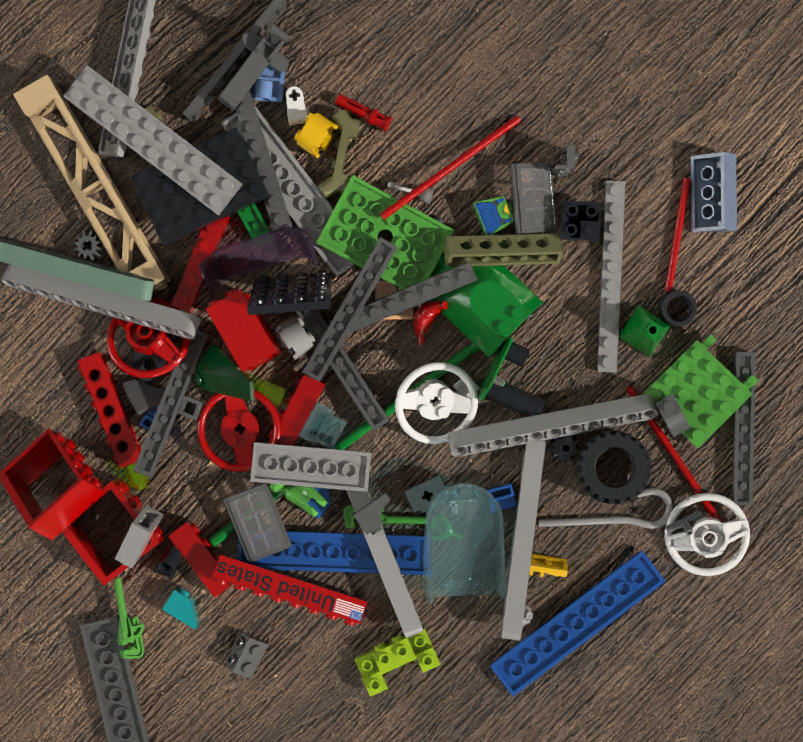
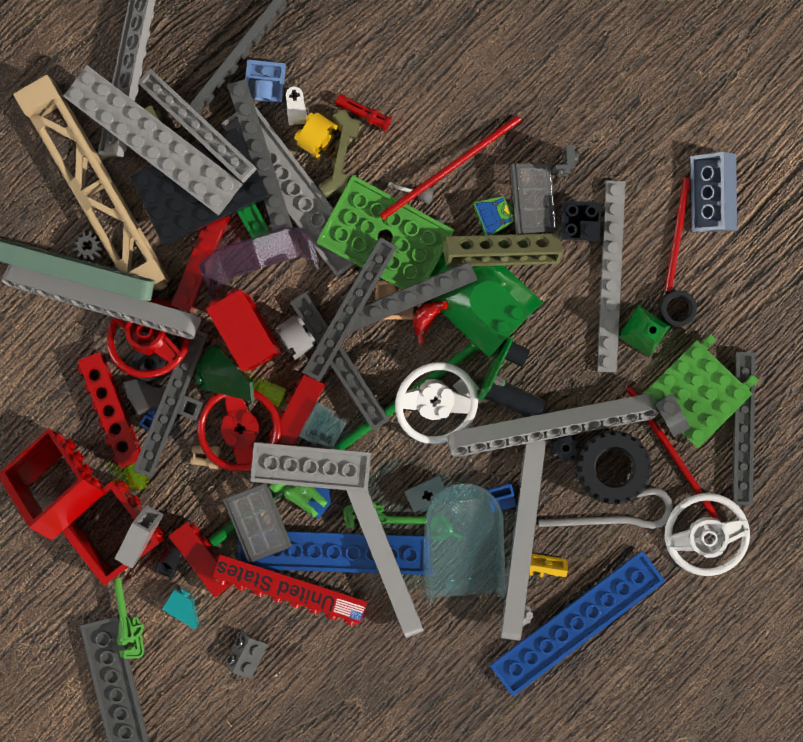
dark grey piece [218,24,290,111] -> none
black plate [247,270,332,315] -> none
dark grey arch [354,492,390,535] -> none
lime bracket [355,627,441,697] -> none
dark grey piece [665,511,703,535] -> none
none -> light grey plate [138,69,257,183]
none -> tan piece [190,445,220,469]

